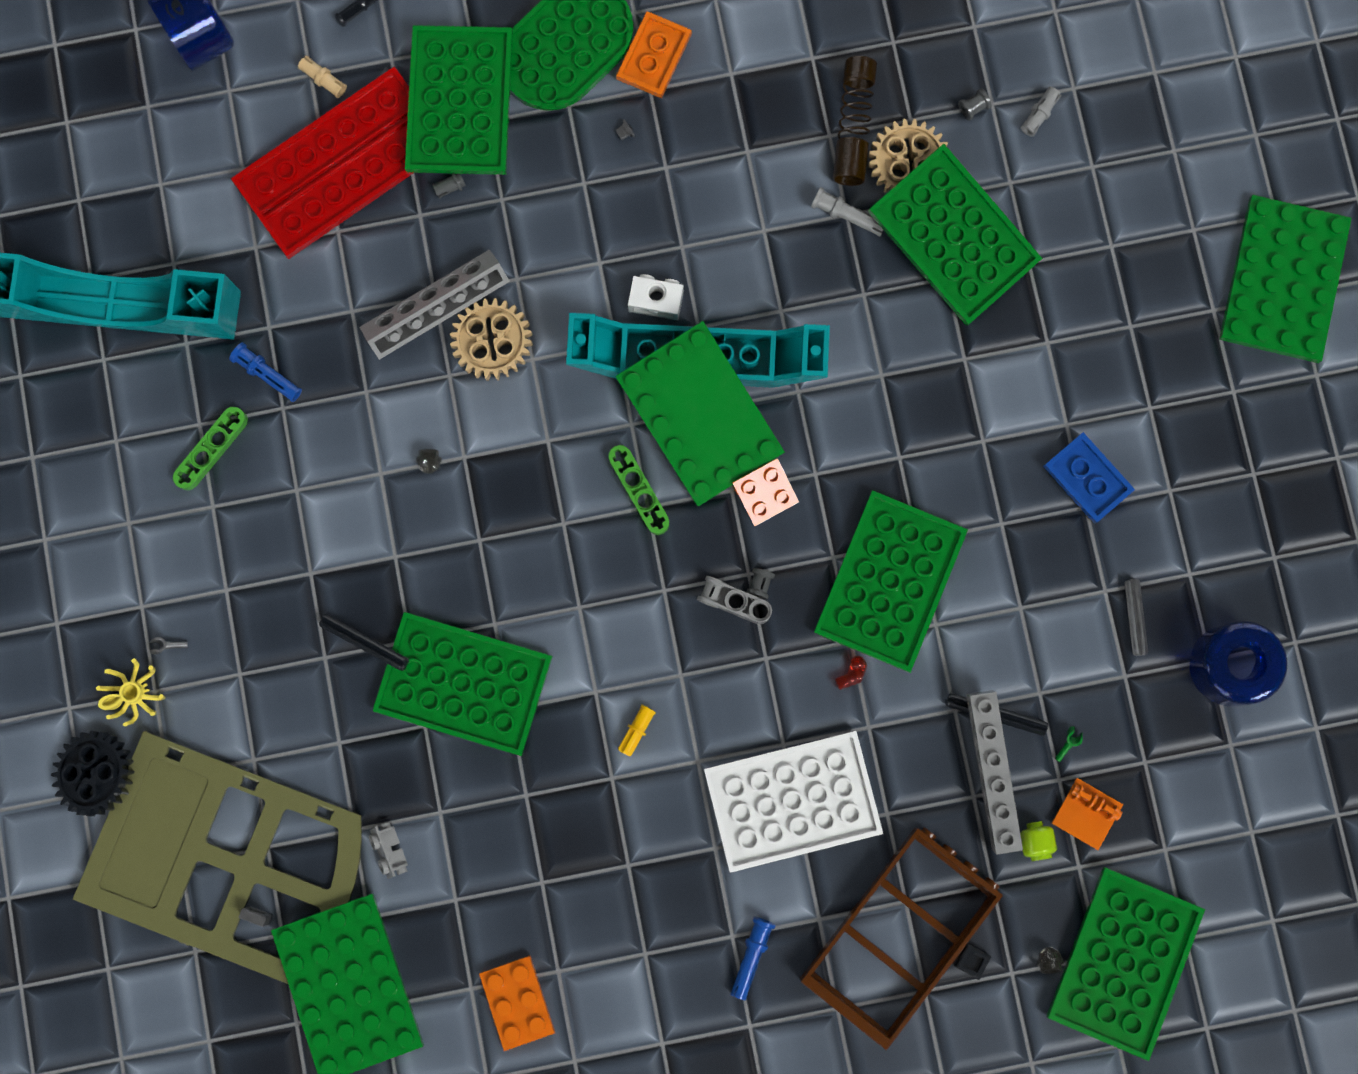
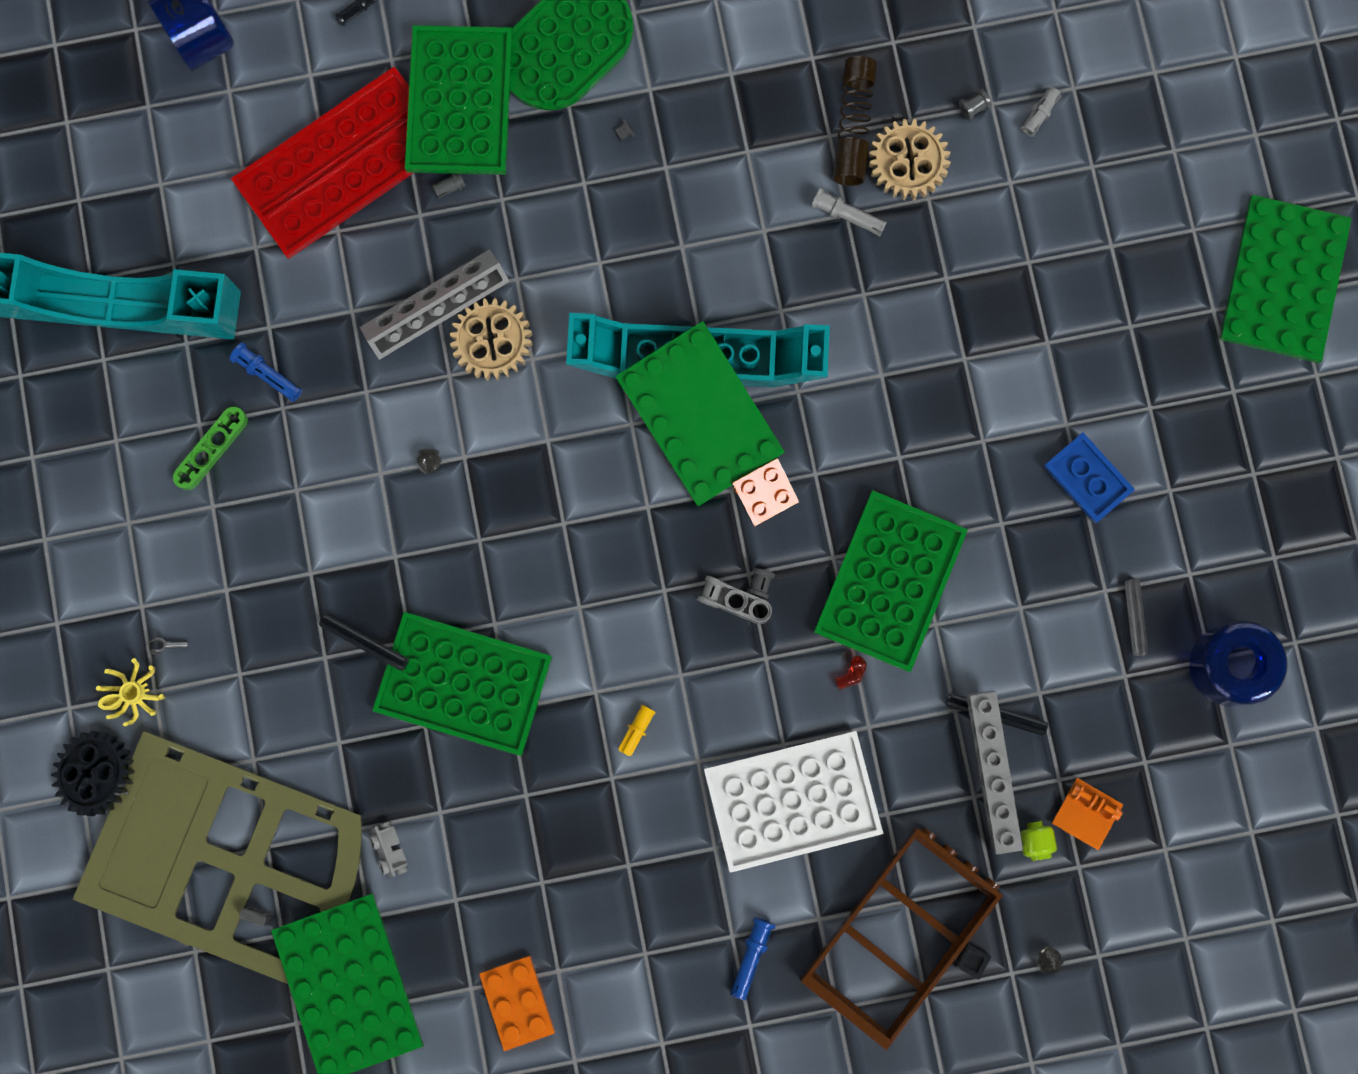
tan pin [298,56,347,98] -> none
bright green beam [609,445,670,535] -> none
orange plate [616,11,692,99] -> none
white brick [628,274,684,320] -> none
green plate [868,144,1043,326] -> none
green plate [1046,867,1205,1061] -> none
green hand [1055,726,1083,762] -> none

